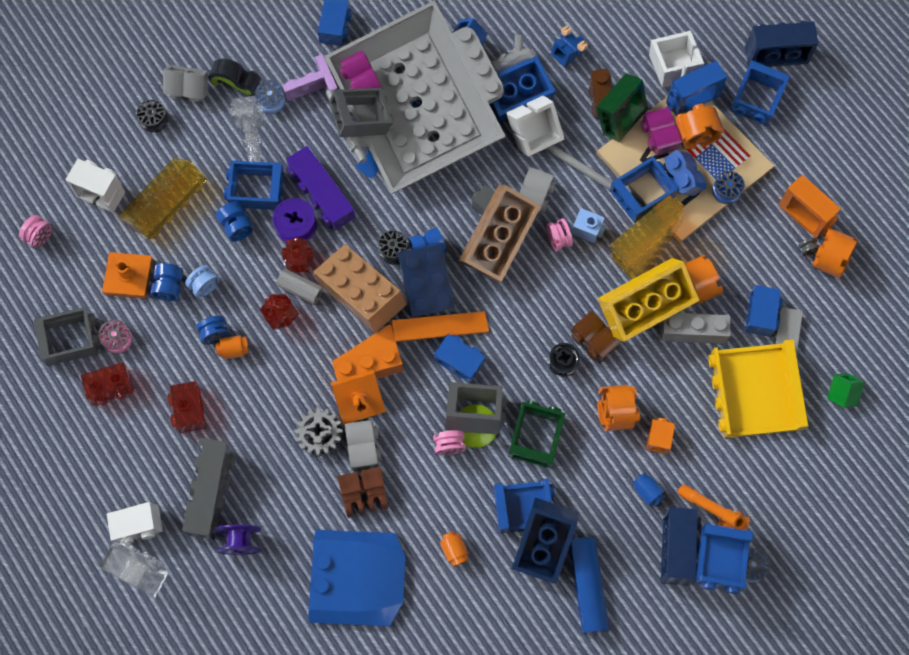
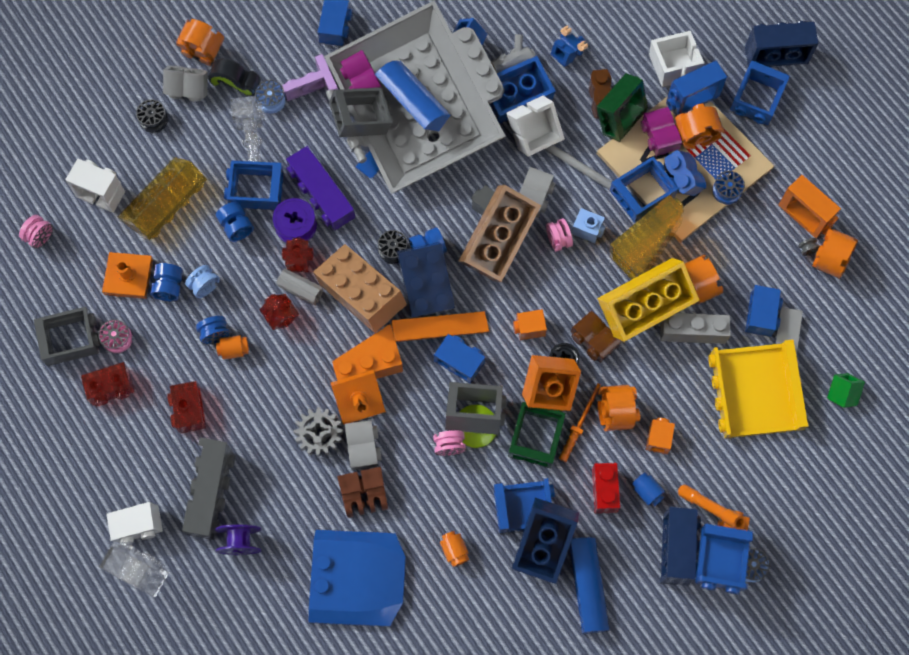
none -> orange brick [176,19,224,66]
none -> blue brick [375,60,451,131]
none -> orange brick [513,309,547,340]
none -> orange brick [522,355,581,411]
none -> orange sword [558,383,601,462]
none -> red brick [592,463,620,514]

